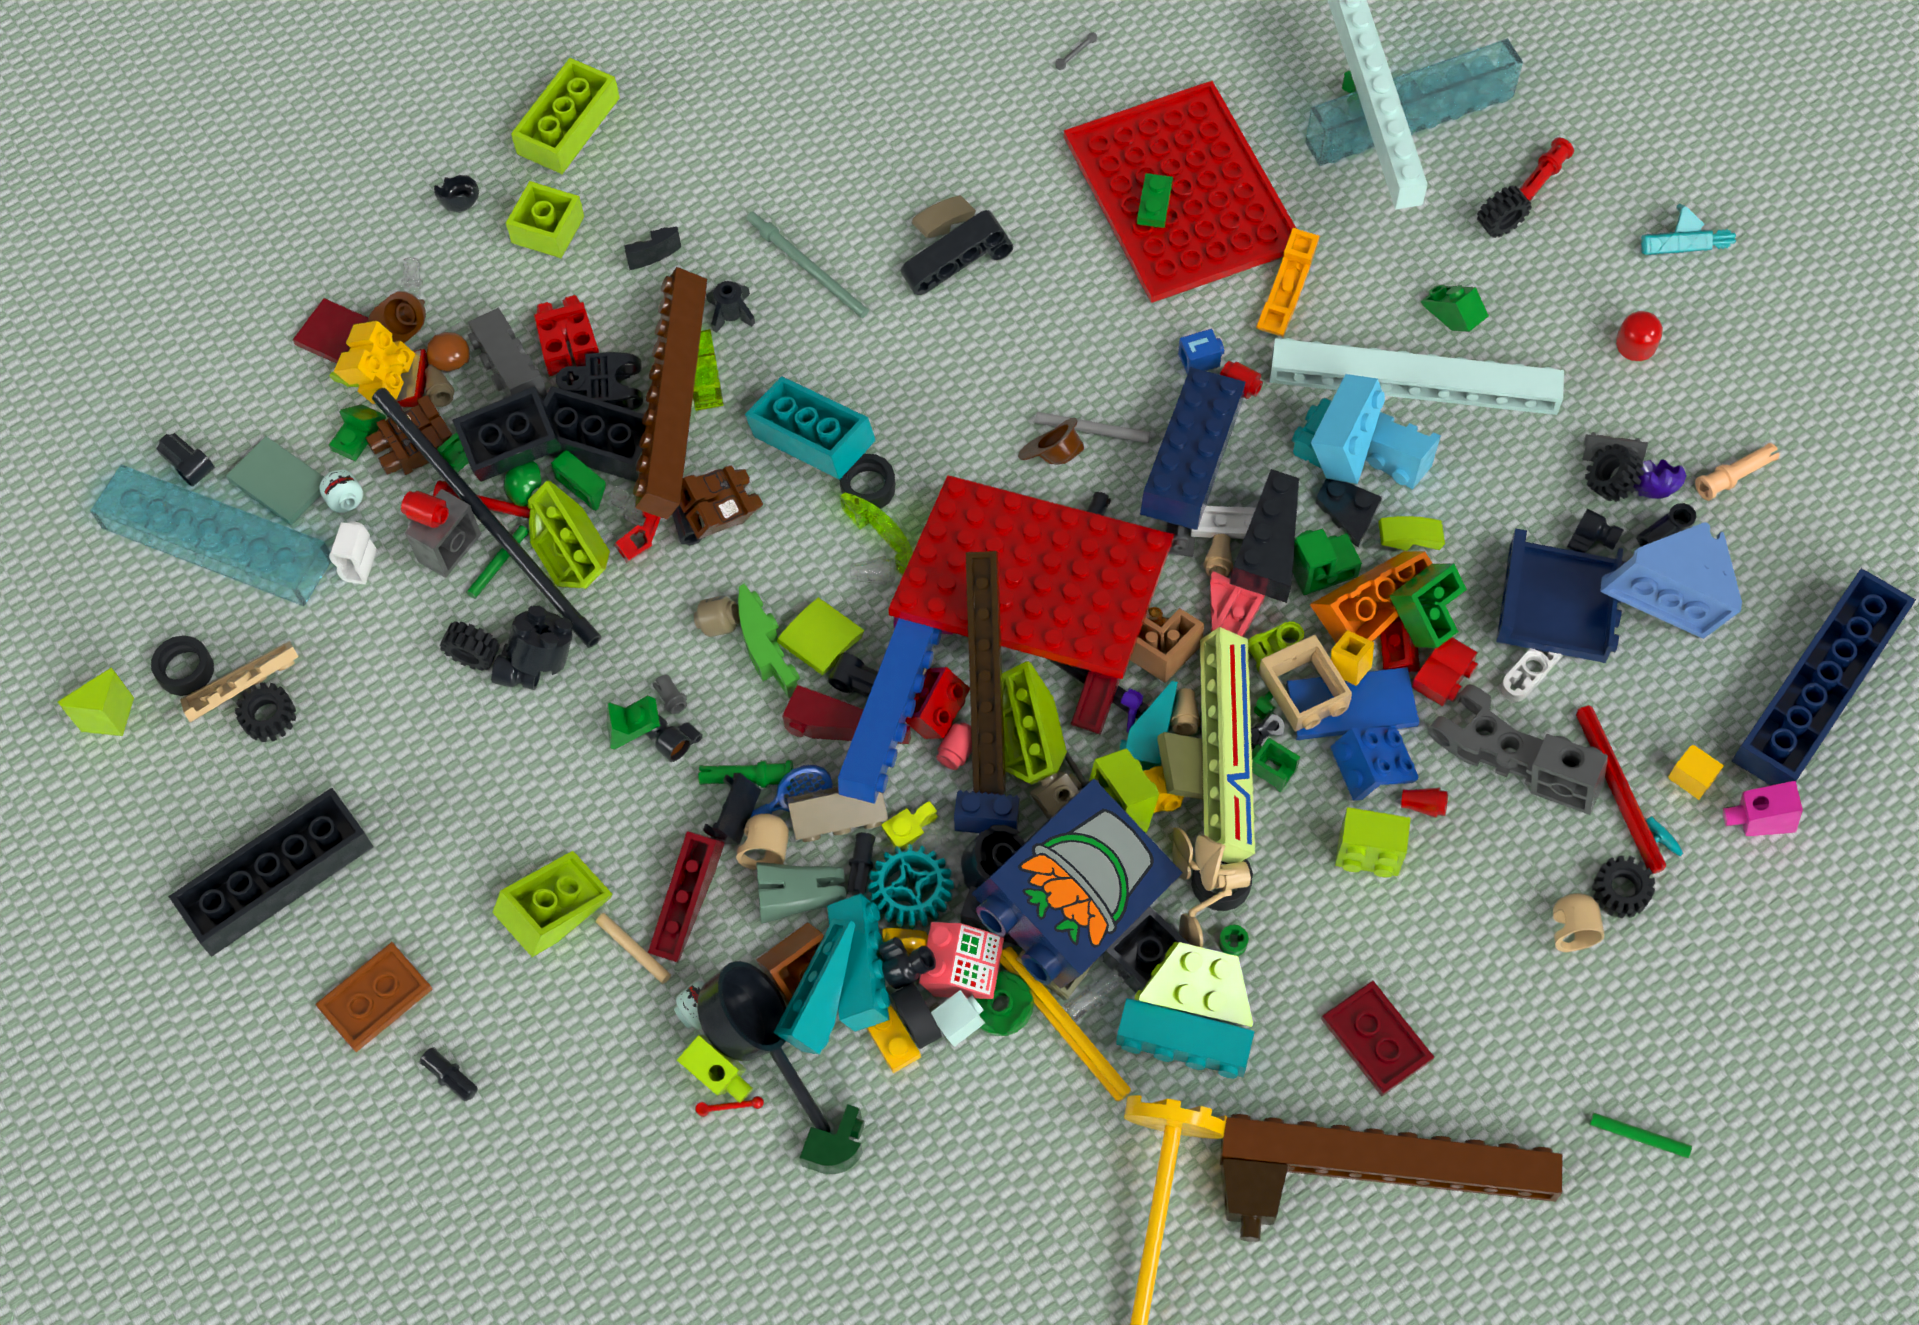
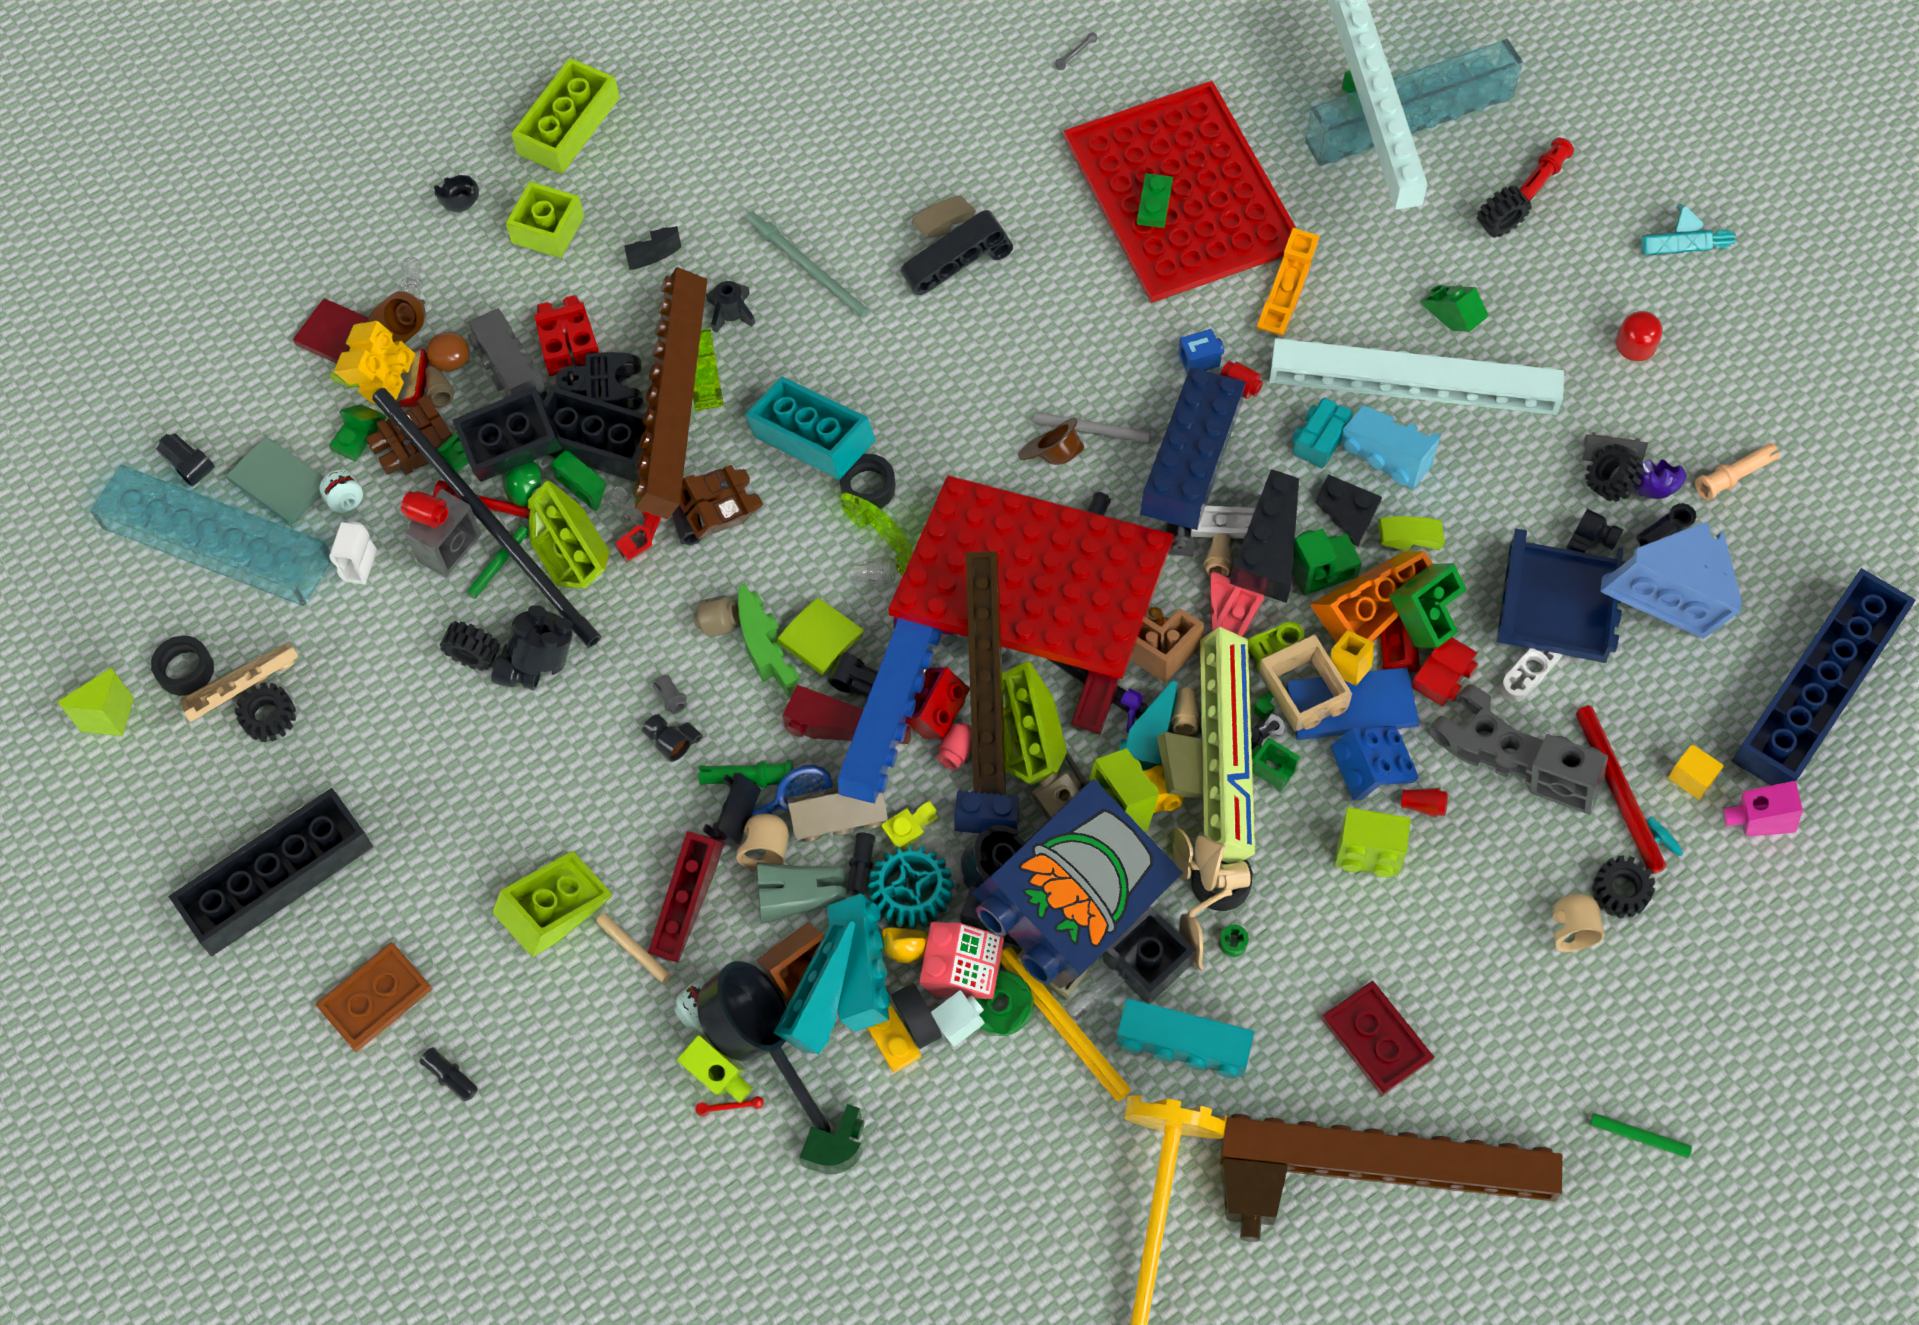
green slope [606,695,660,750] -> none
black piece [878,937,936,989] -> none
wing [1134,942,1253,1027] -> none
medium azure wedge [1311,374,1385,484] -> none

